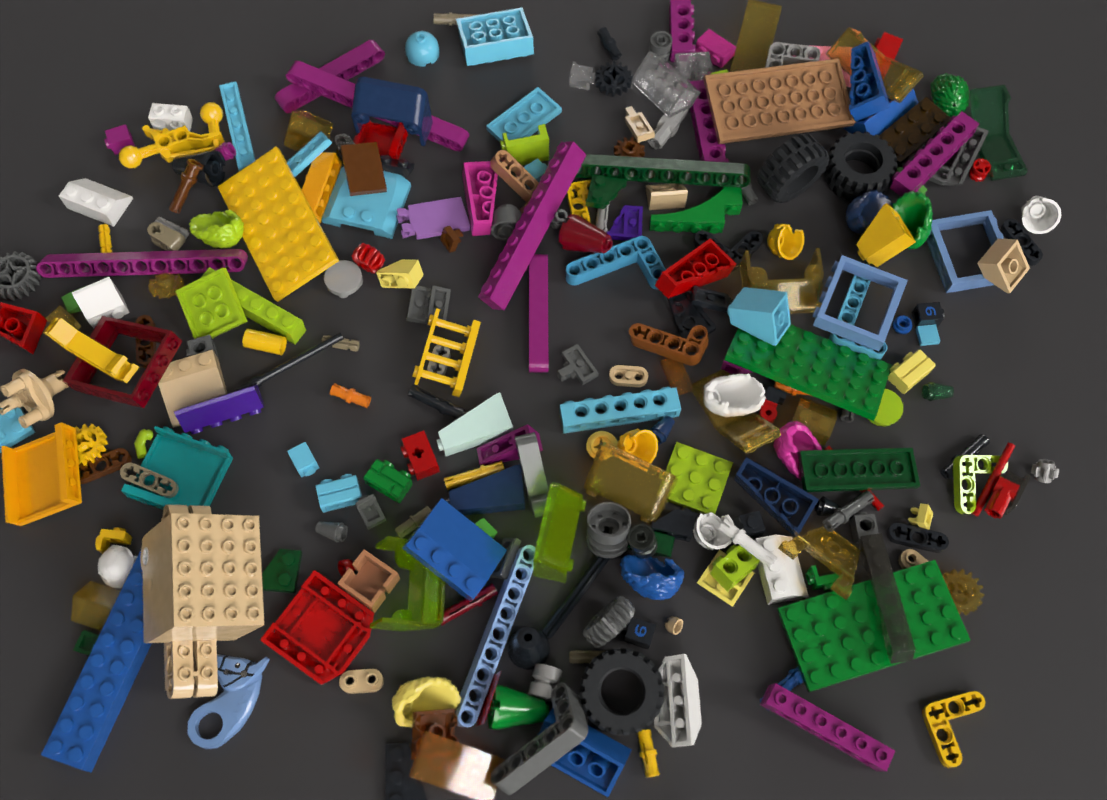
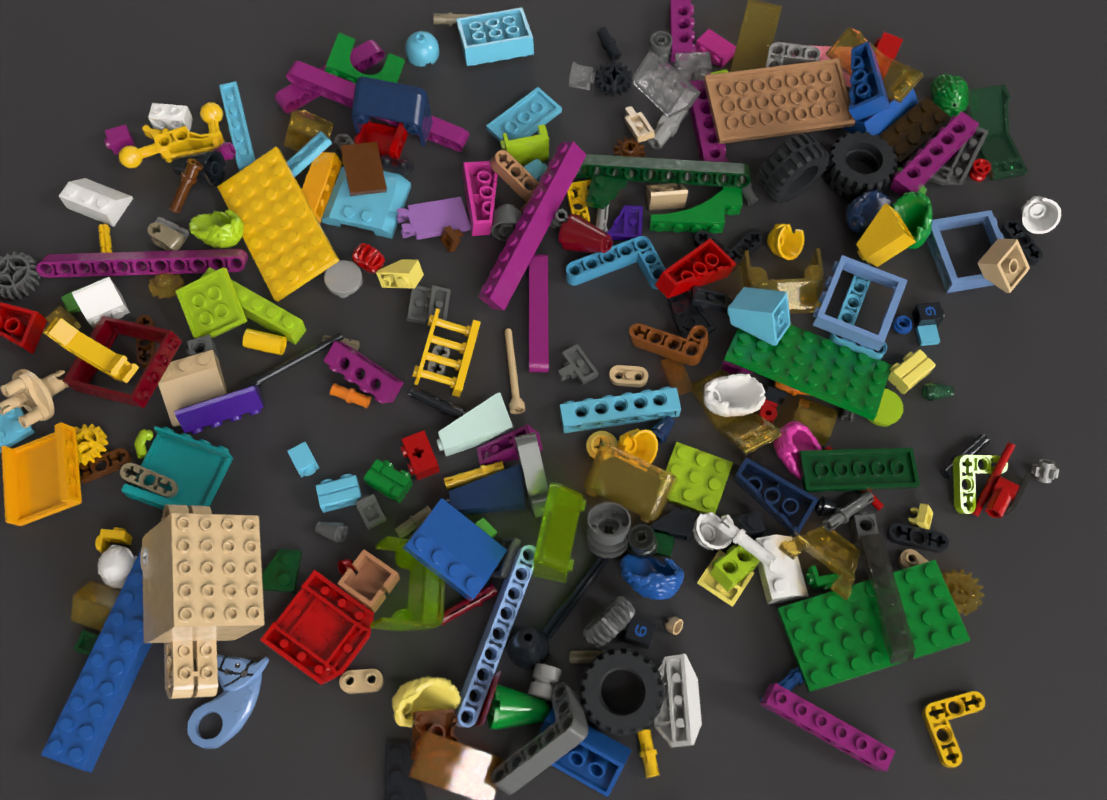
none -> magenta brick [324,341,404,404]
none -> green arch [325,33,405,84]
none -> tan piece [504,328,525,414]

